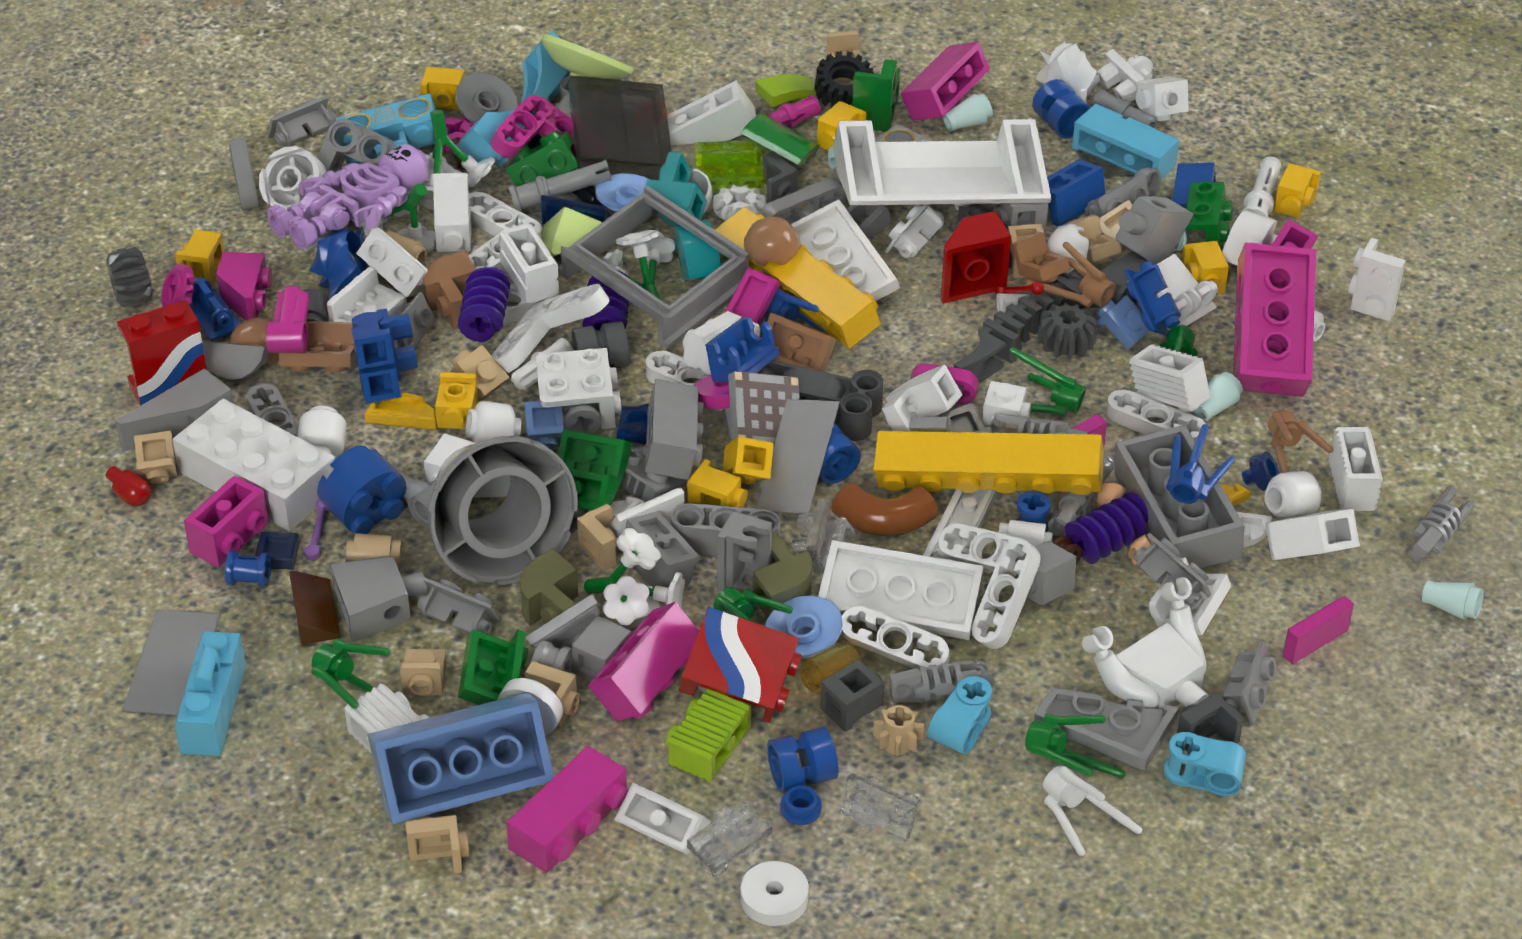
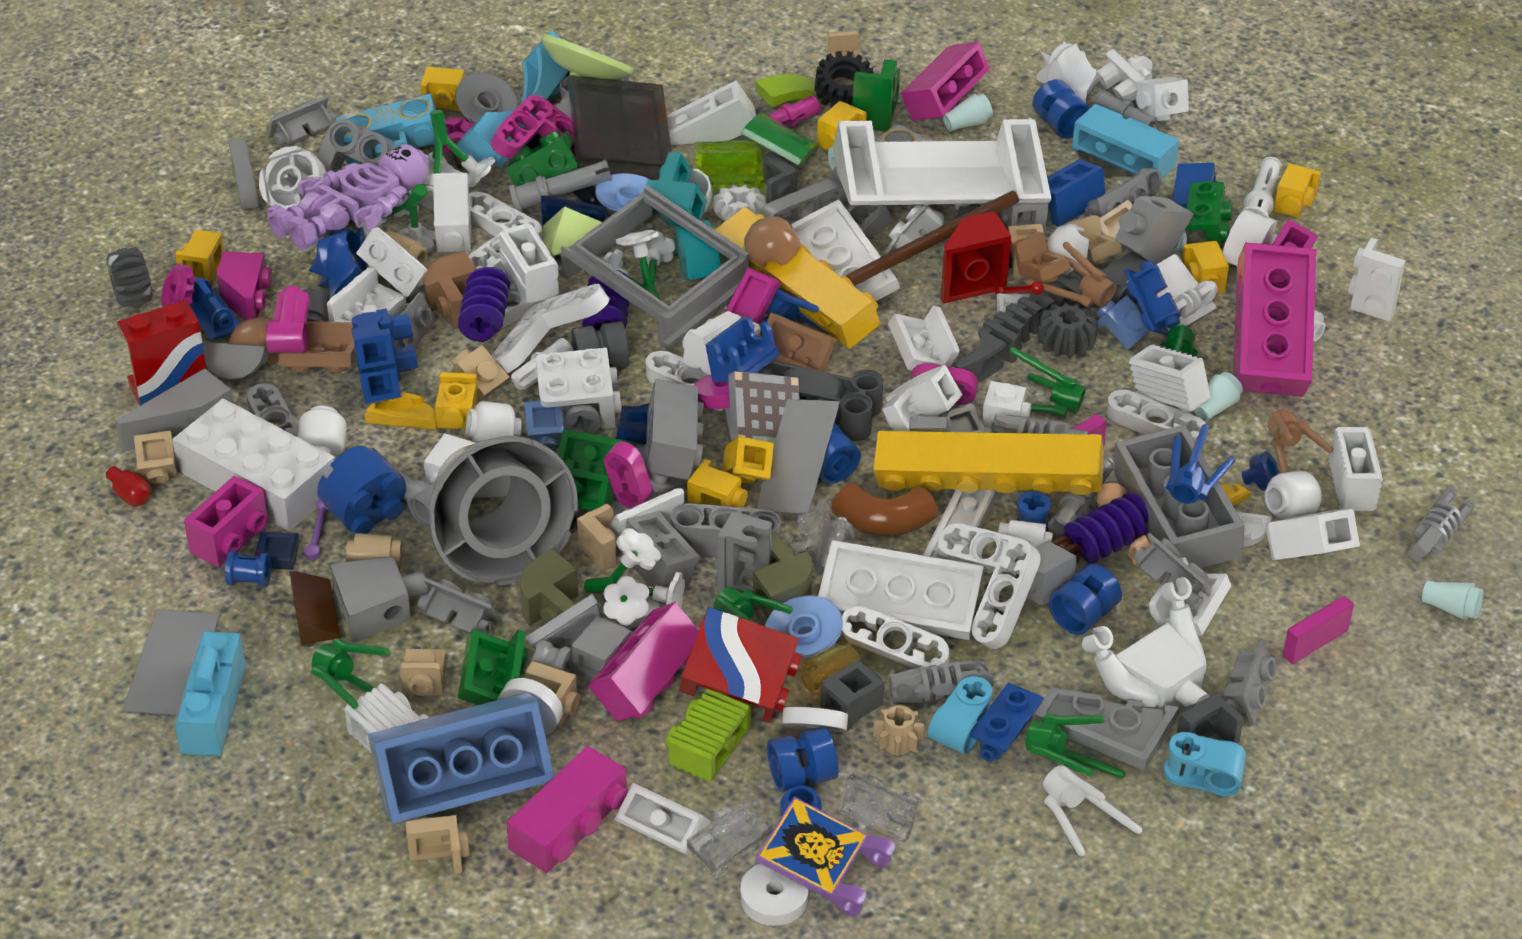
none -> dark pink beam [604,442,652,509]
none -> flag [755,797,895,917]
none -> white piece [782,707,848,732]
none -> reddish brown piece [845,190,1019,286]
none -> white bracket [888,306,960,371]
none -> blue hinge [970,682,1044,762]
none -> blue wheel [1049,563,1122,635]

